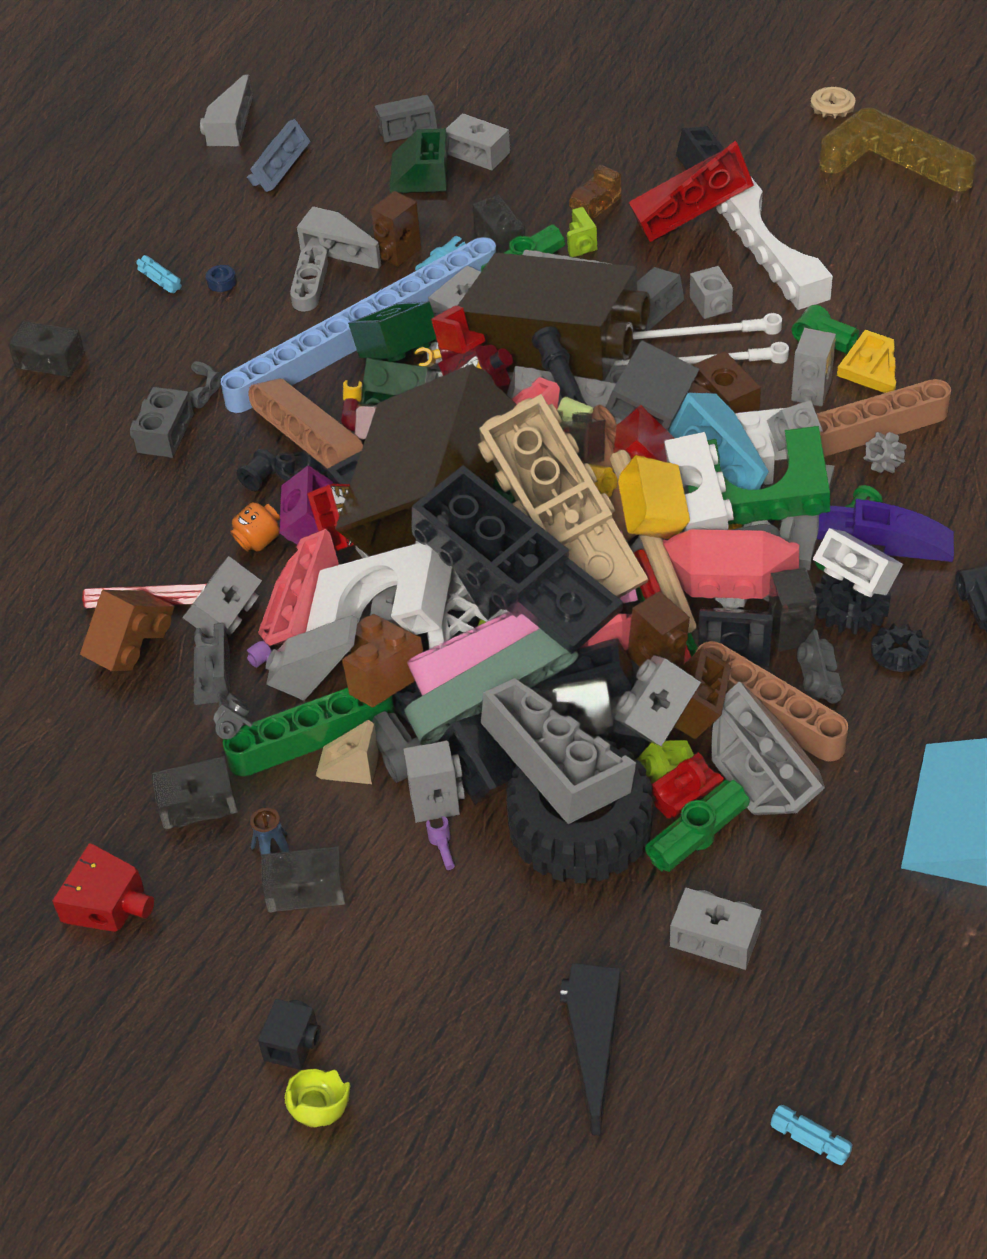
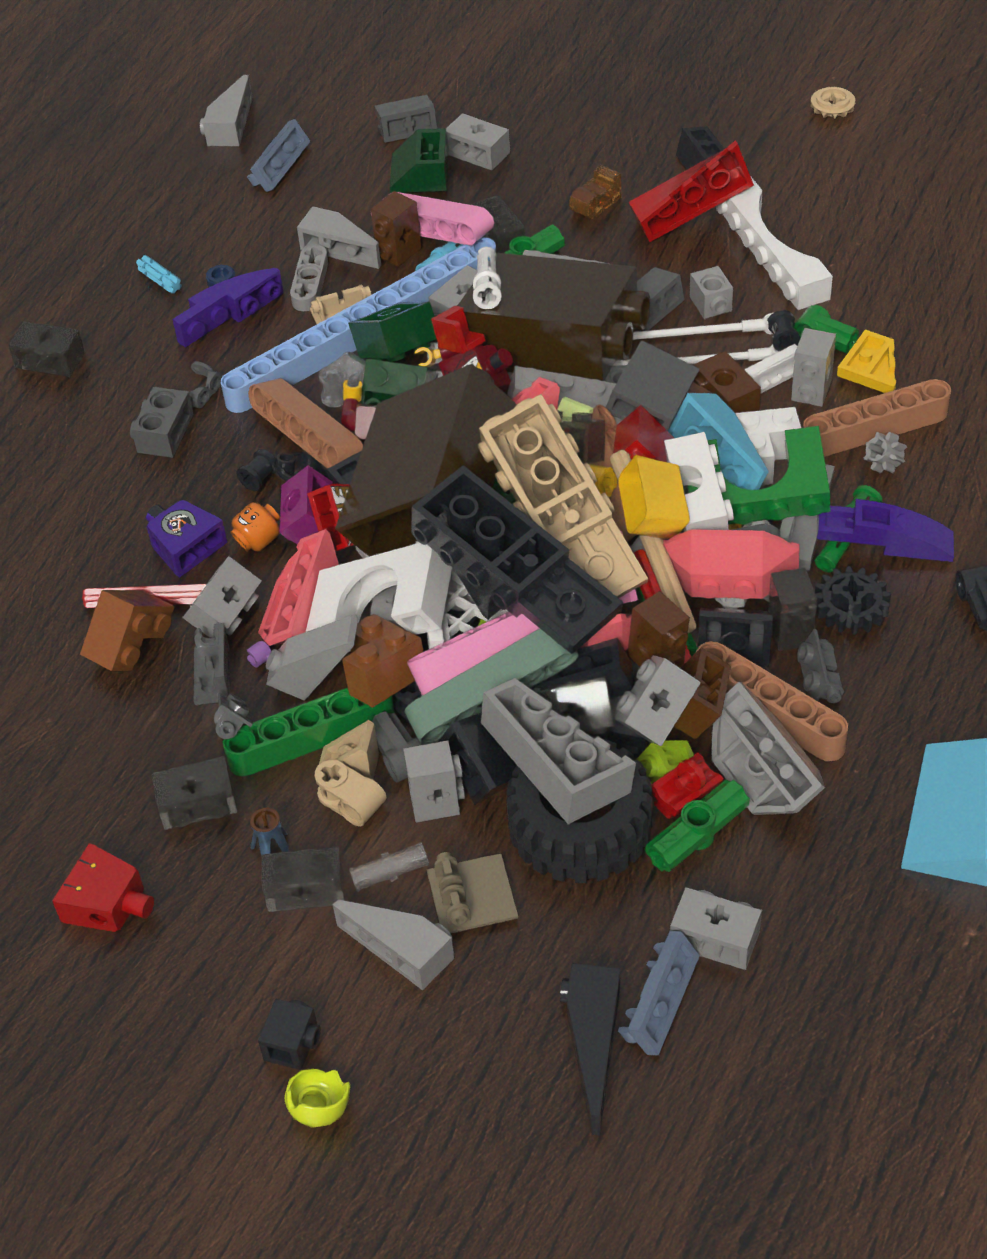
medium lavender hand [426,816,455,870] -> none
black pin [532,327,587,405] -> none
lime bracket [567,207,598,257] -> none
light grey brick [767,400,823,451] -> none
medium azure axle [771,1105,852,1165] -> none
white brick [813,528,903,597] -> none
clear yellow beam [819,108,976,191] -> none
black gear [871,623,929,672] -> none
none -> dark purple torso [146,500,227,578]
none -> dark purple slope [172,268,284,348]
none -> tan hinge [310,285,371,324]
none -> tan piece [315,760,387,827]
none -> clear piece [319,352,366,407]
none -> light grey slope [333,899,454,990]
none -> clear pin [349,842,429,892]
none -> bright pink beam [371,192,494,245]
none -> dark tan hinge [427,852,518,933]
none -> white pin [473,247,502,309]
none -> sand blue plate [618,931,700,1055]
none -> white plate [745,344,797,393]
none -> black bush [767,310,800,351]

